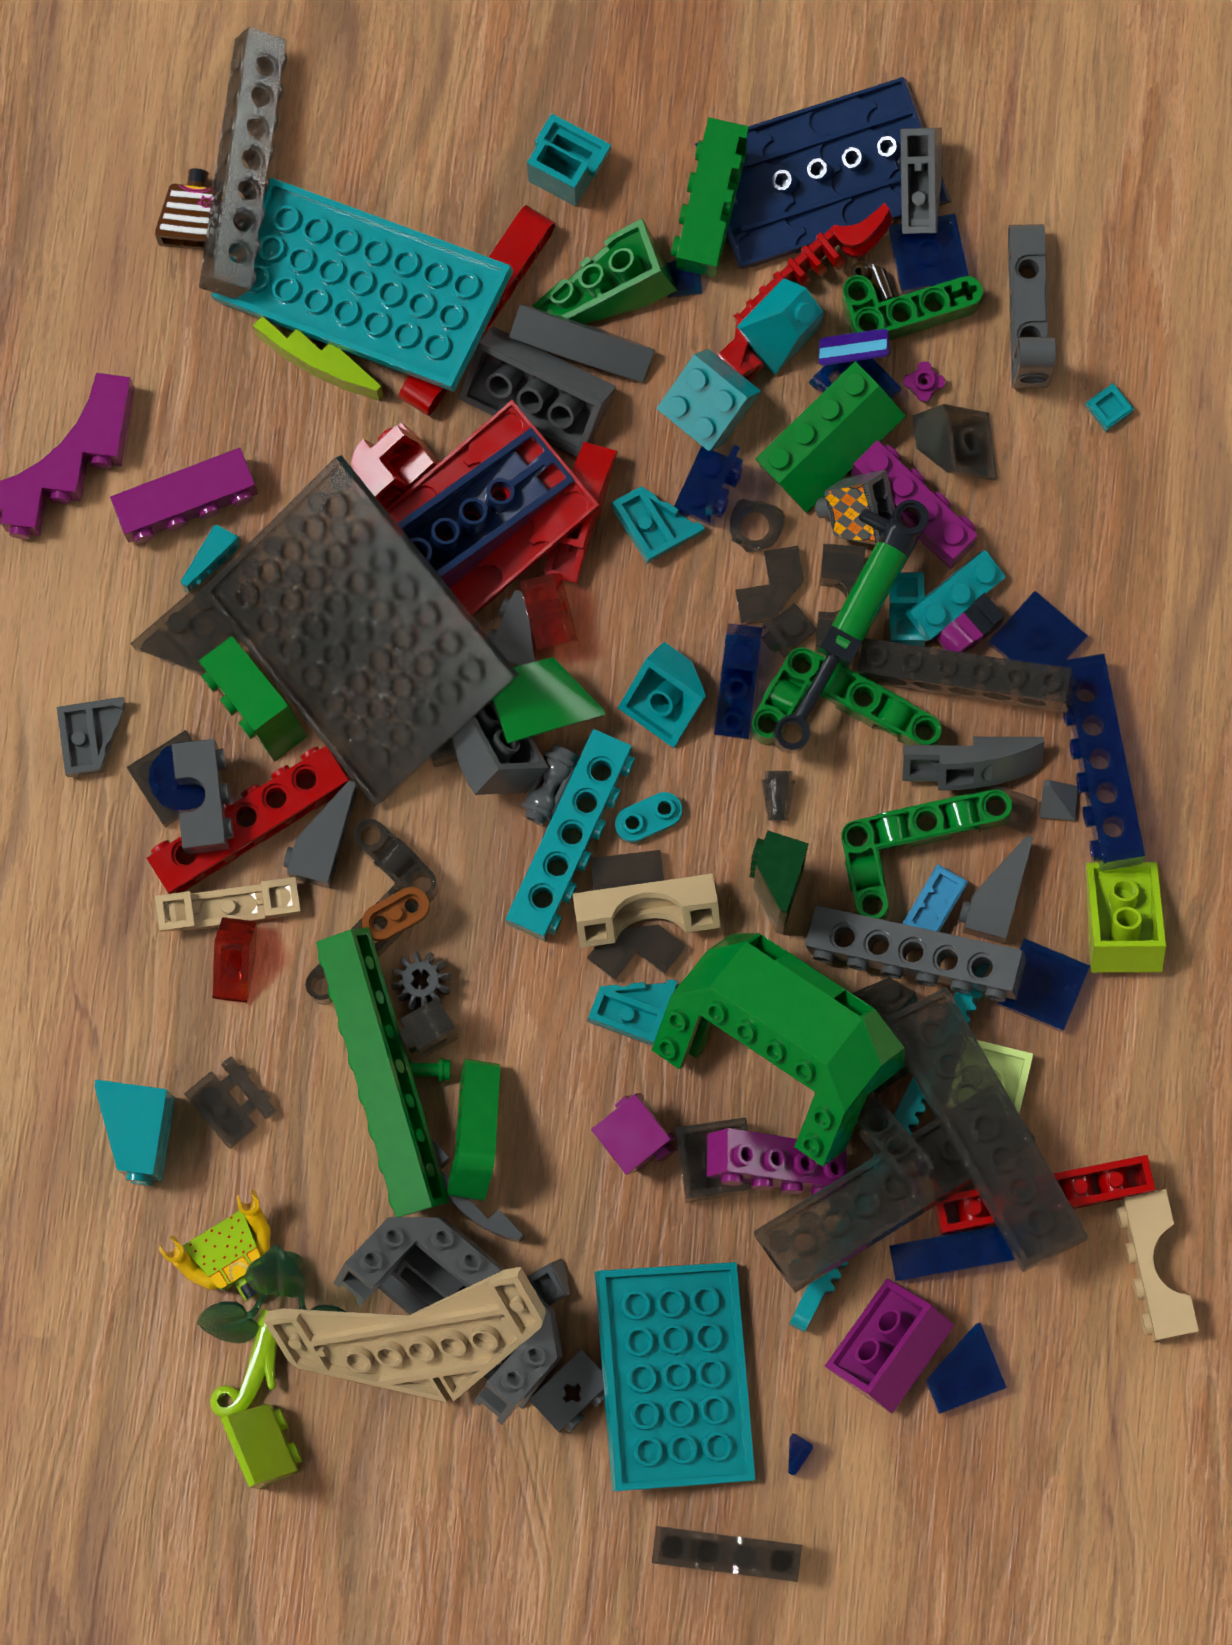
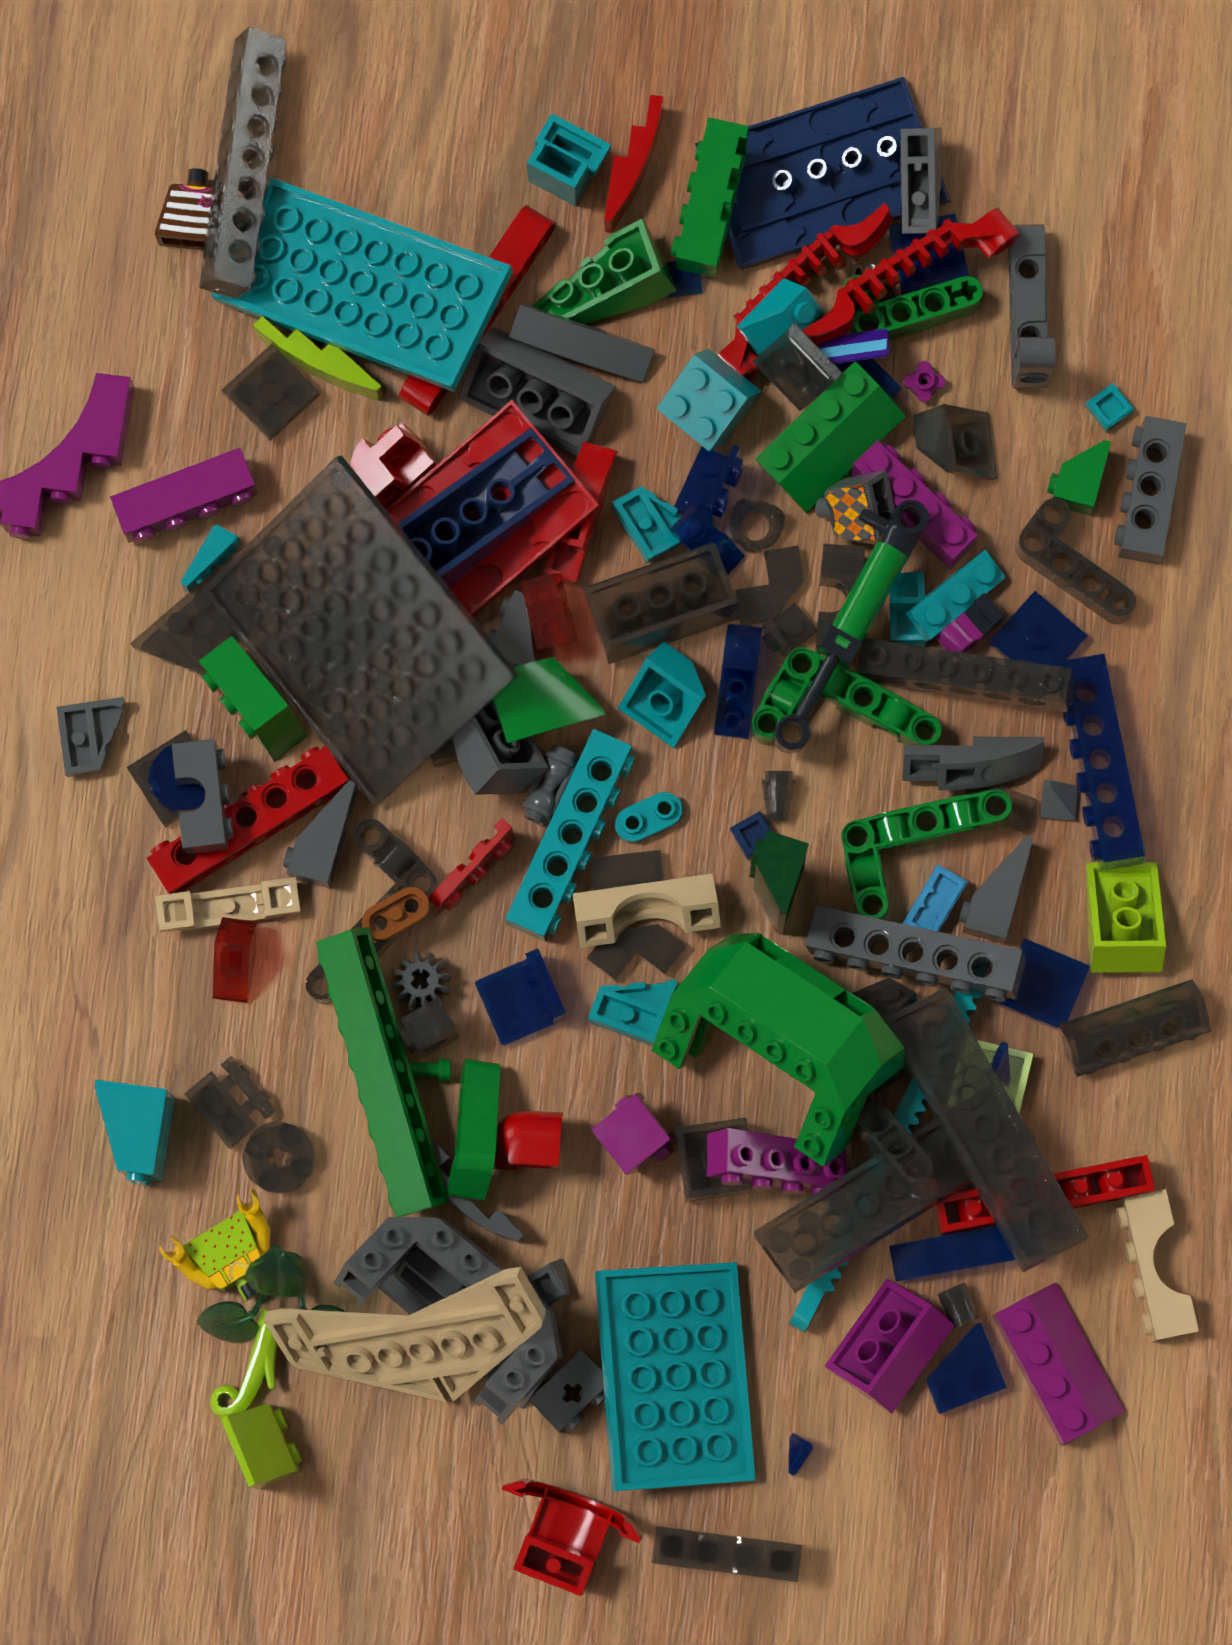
none -> clear smoke plate [221,344,320,441]
none -> clear smoke plate [243,1121,315,1194]
none -> red wing [428,818,514,914]
none -> clear blue bracket [475,948,567,1046]
none -> red brick [493,1110,563,1171]
none -> red piece [501,1479,642,1596]
none -> clear smoke slope [583,542,740,664]
none -> red slope [604,95,664,233]
none -> clear blue slope [670,505,745,581]
none -> dark blue tile [730,811,772,860]
none -> clear smoke plate [752,323,843,411]
none -> red piece [800,207,1020,347]
none -> clear smoke piece [937,1283,980,1330]
none -> clear blue slope [986,1041,1011,1087]
none -> magenta slope [992,1282,1125,1445]
none -> clear smoke beam [1016,498,1136,624]
none -> green slope [1047,440,1111,516]
none -> clear smoke brick [1058,979,1212,1077]
none -> dark grey brick [1114,416,1187,565]

